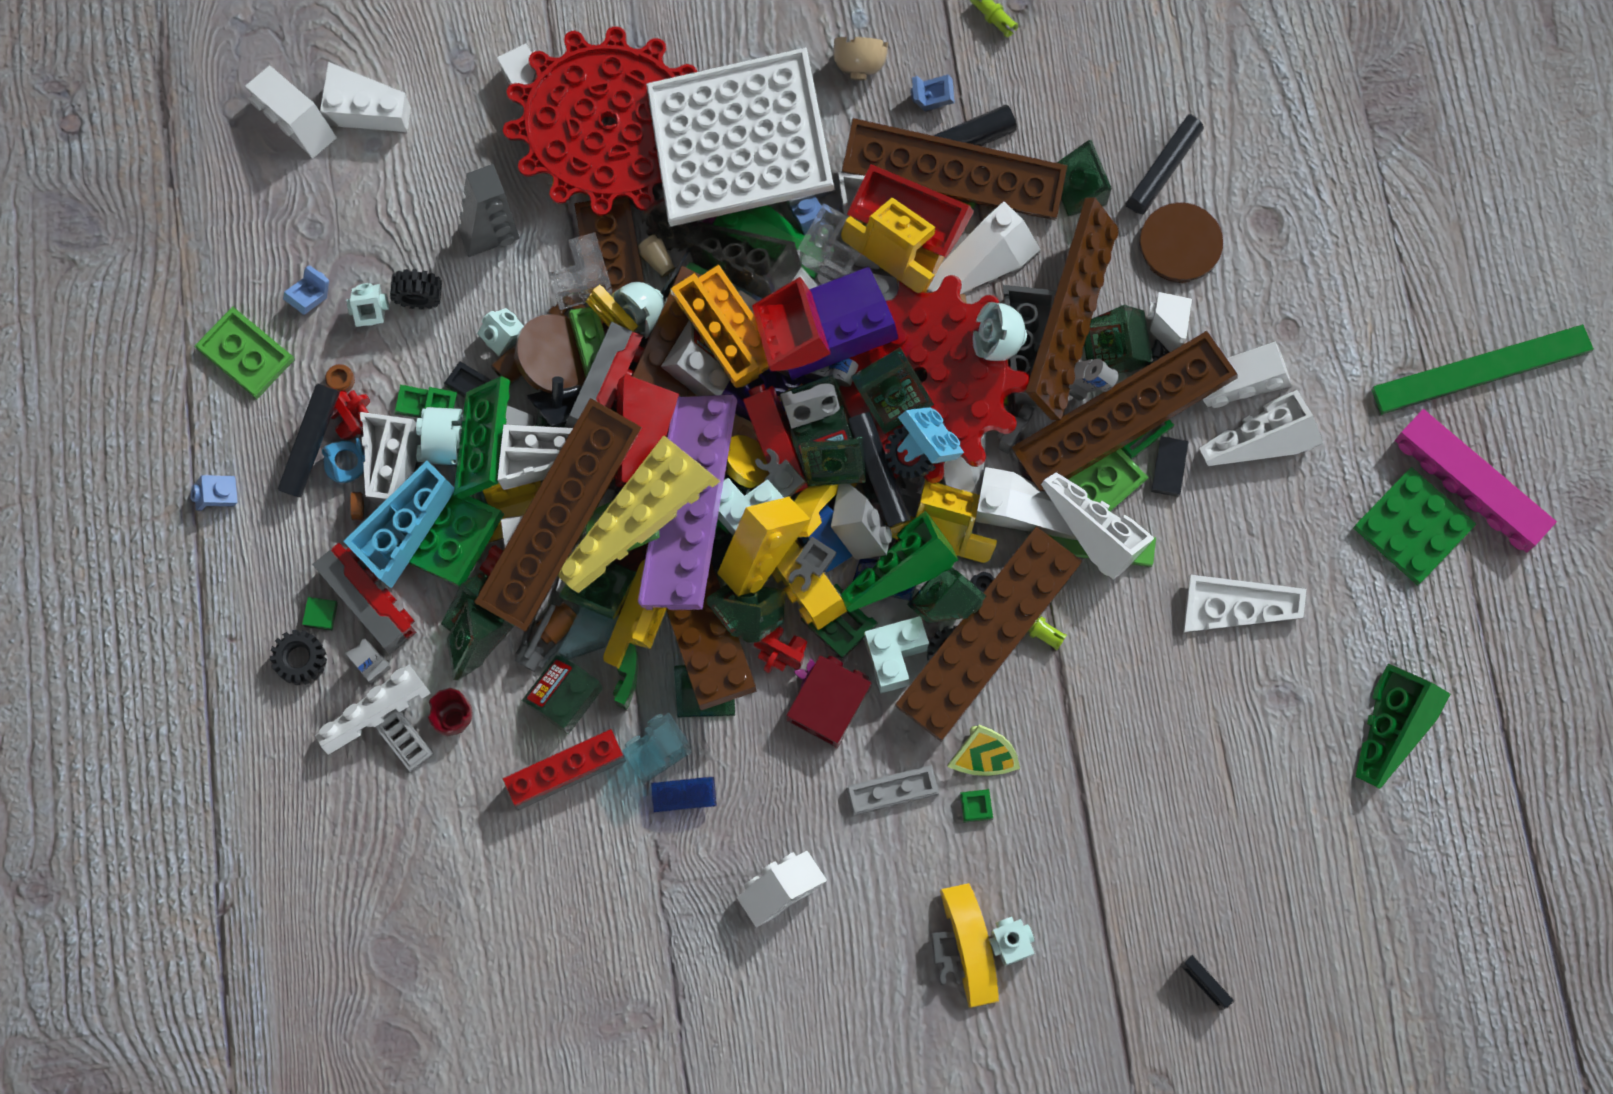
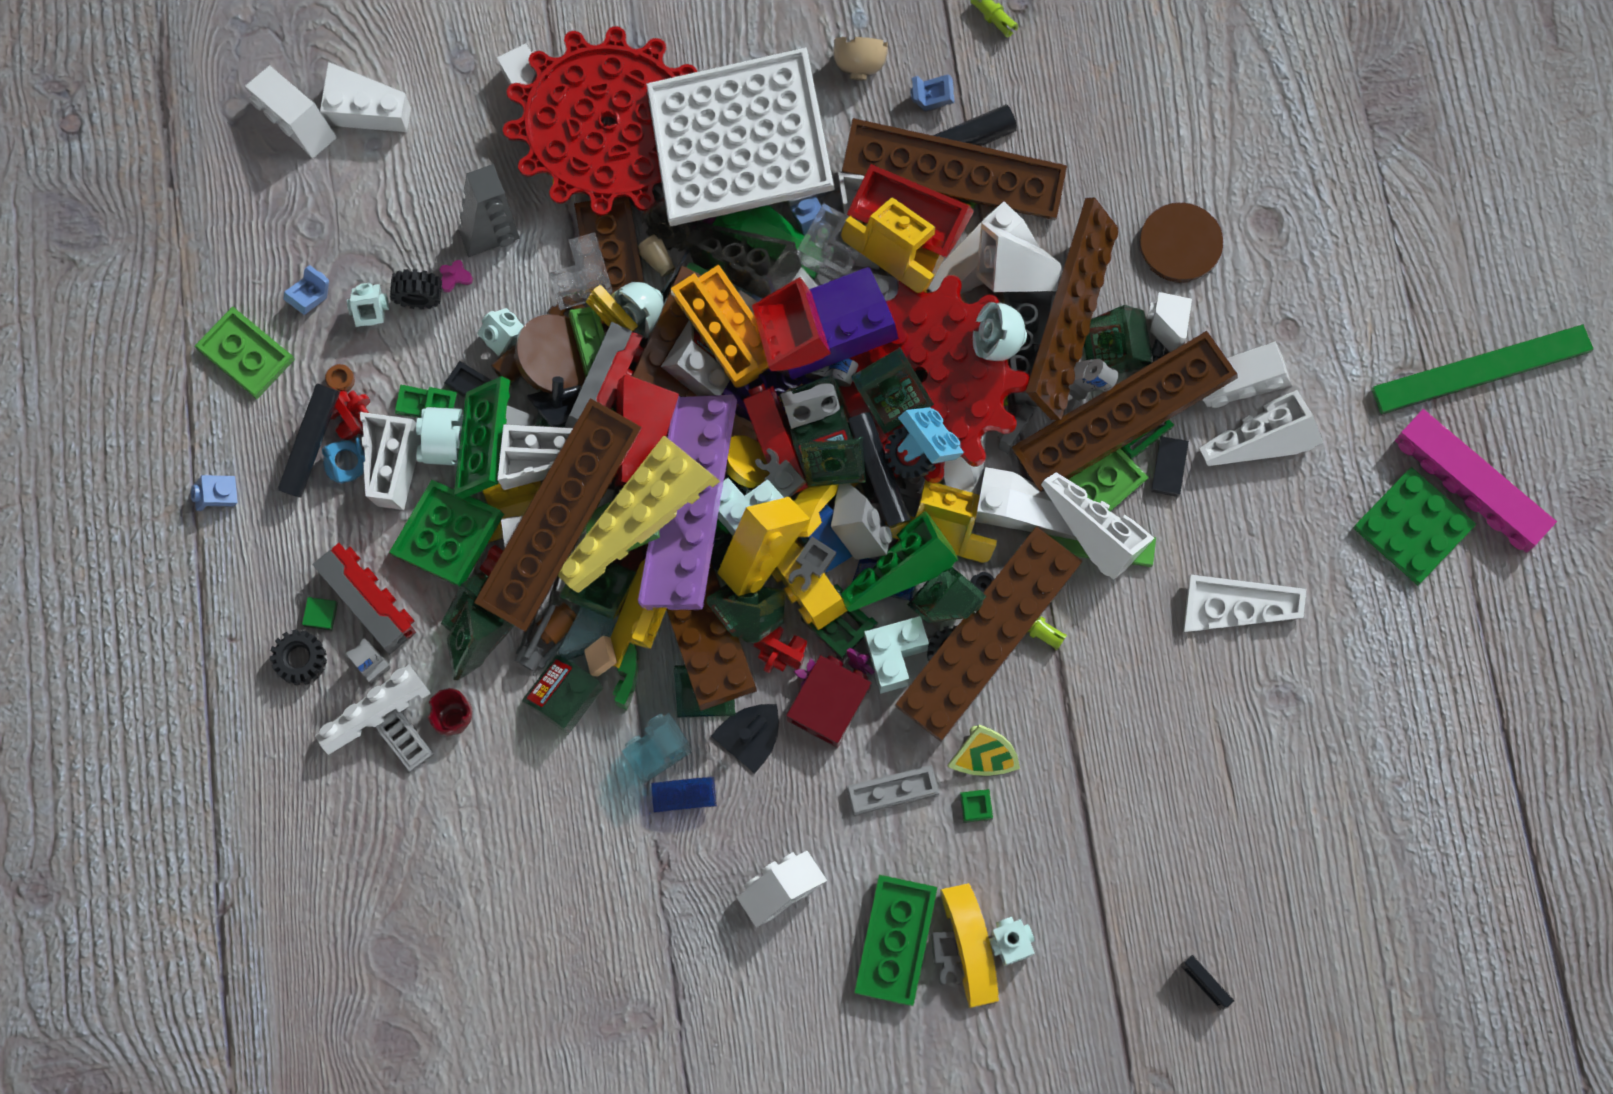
medium azure wedge [343,461,454,589] -> none
dark orange tile [350,492,364,521] -> none
red piece [503,729,626,810] -> none
clear green slope [1057,140,1112,216] -> none
black brick [1125,113,1204,214] -> none
green wedge [1355,663,1451,789] -> none
none -> dark pink piece [439,260,473,293]
none -> light nougat tile [584,636,617,677]
none -> black shield [711,704,779,774]
none -> magenta plant [847,648,875,675]
none -> green plate [854,874,938,1007]
none -> white slope [977,222,1063,292]

